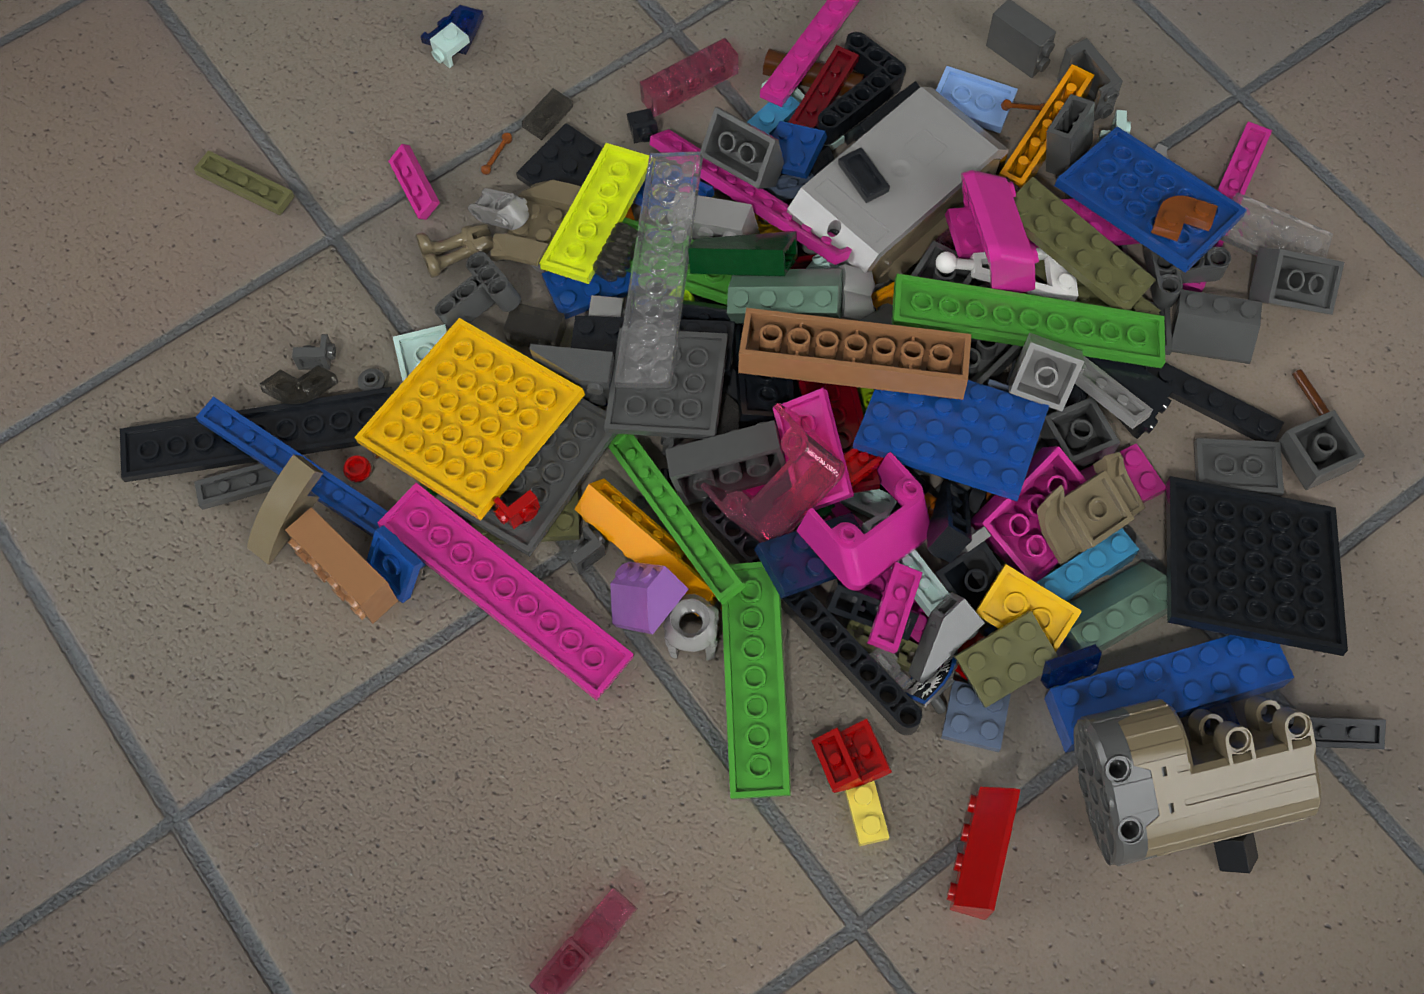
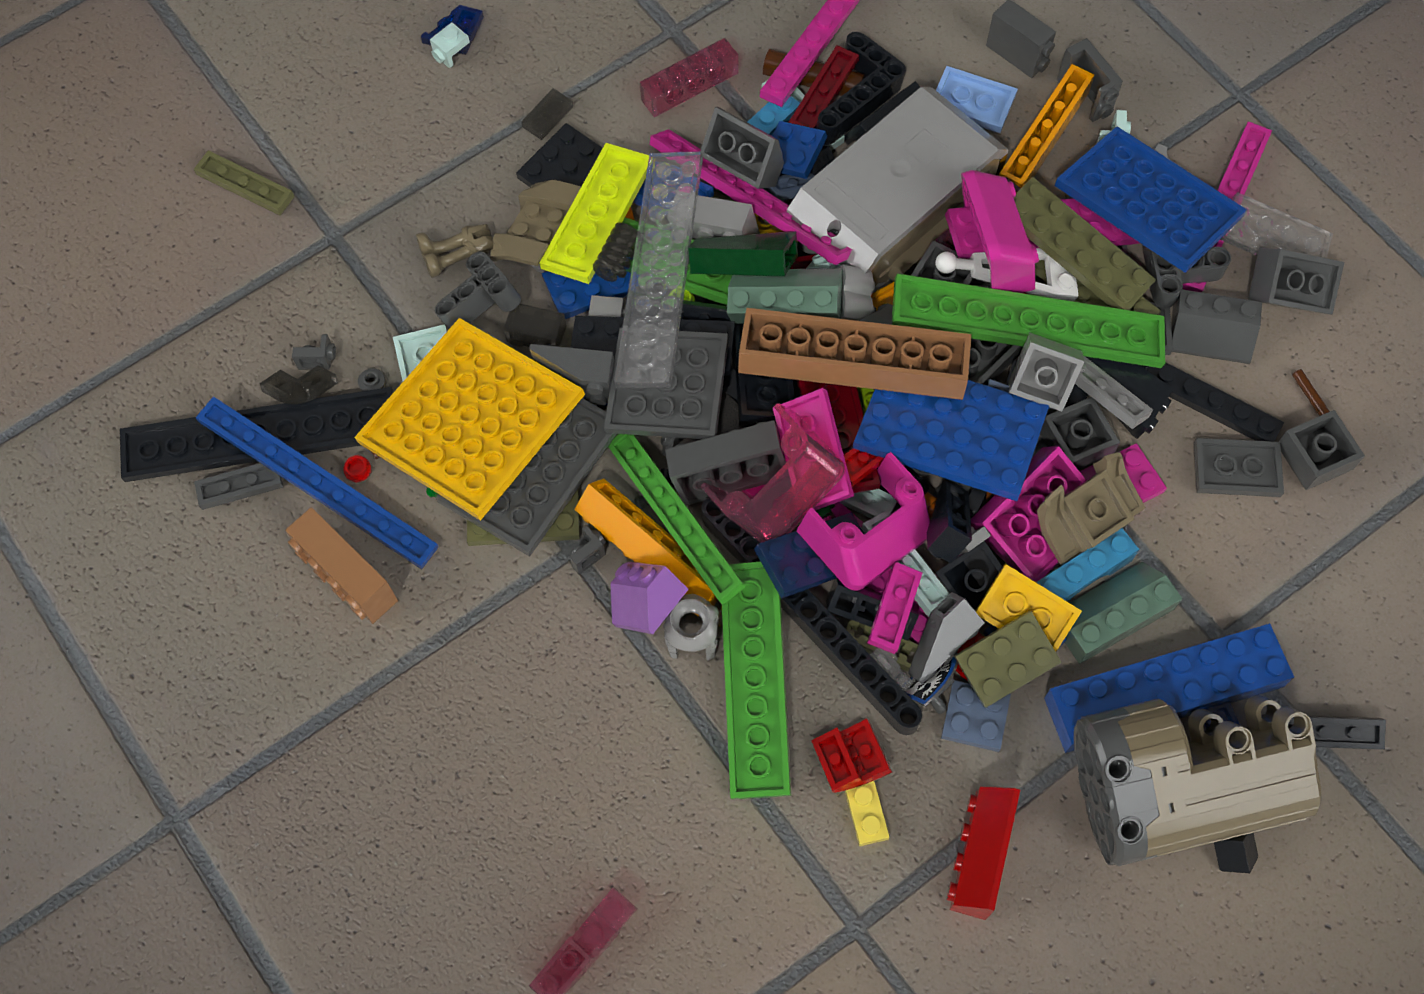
dark tan slope [247,454,323,565] -> none
blue plate [366,525,422,603] -> none
dark pink plate [377,483,634,701] -> none
dark pink plate [389,144,440,220] -> none
light grey piece [468,188,529,230] -> none
dark orange hinge [481,132,512,175] -> none
red bracket [493,490,540,529] -> none
black bracket [626,108,658,144] -> none
black tile [838,147,890,203] -> none
dark orange hinge [1001,99,1045,112] -> none
clear blue plate [1040,644,1102,689] -> none
dark grey brick [1046,94,1095,176] -> none
dark orange plate [1151,196,1218,241] -> none
black plate [1166,476,1348,656] -> none

